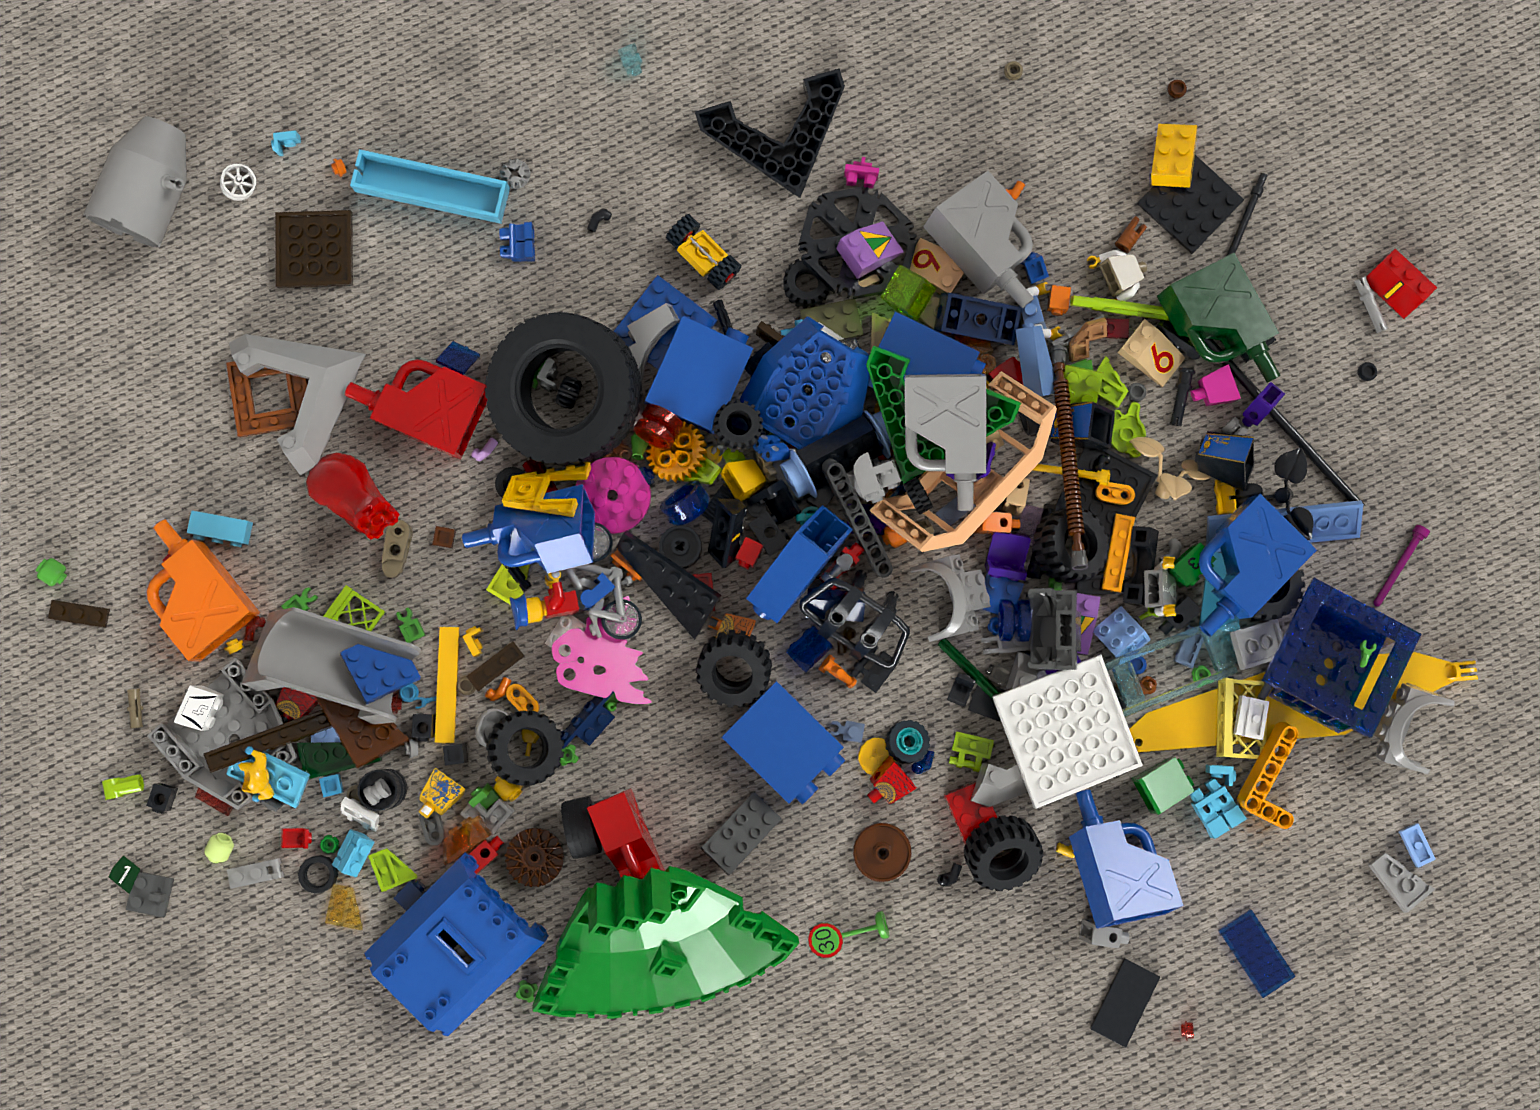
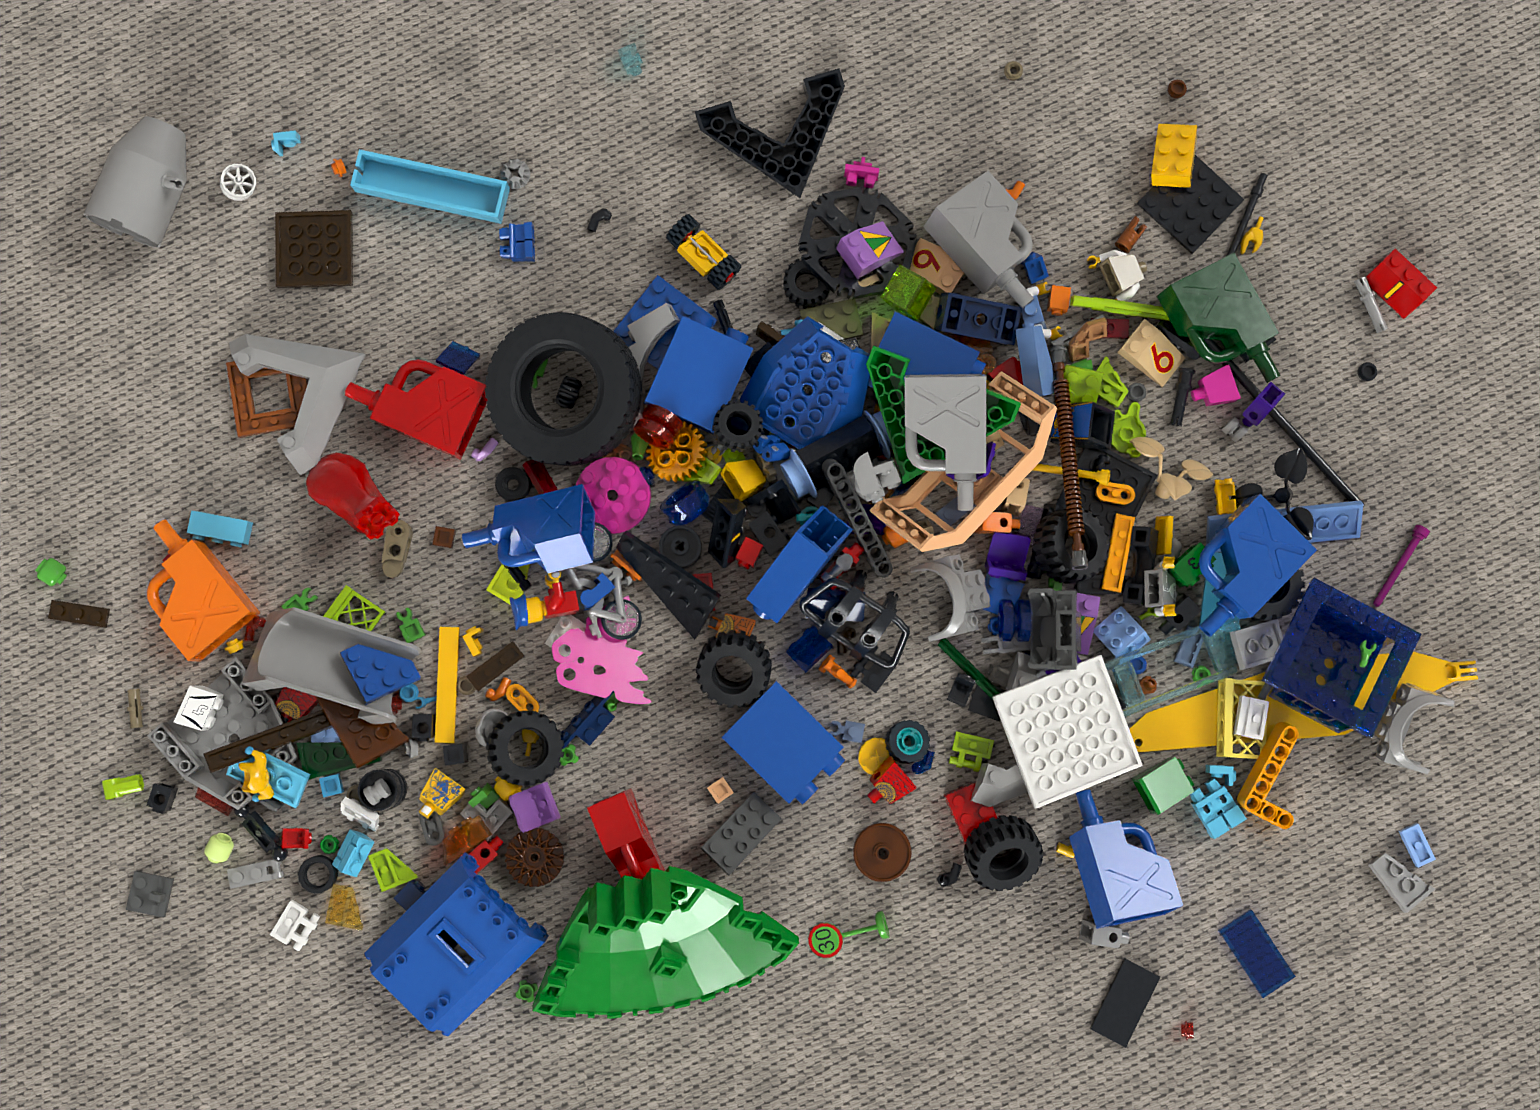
dark green sticker [108,856,140,894] -> none
yellow wing [502,462,591,517] -> none
dark grey bracket [537,357,559,393] -> none
black tyre [561,797,602,859] -> none
black tyre [903,476,933,515] -> none
slope [1195,431,1254,491] -> none
none -> black plate [234,804,288,861]
none -> white plate [270,900,320,951]
none -> medium lavender bracket [509,782,561,833]
none -> light nougat plate [707,777,734,804]
none -> yellow plate [1155,516,1174,555]
none -> yellow hand [1240,216,1264,255]

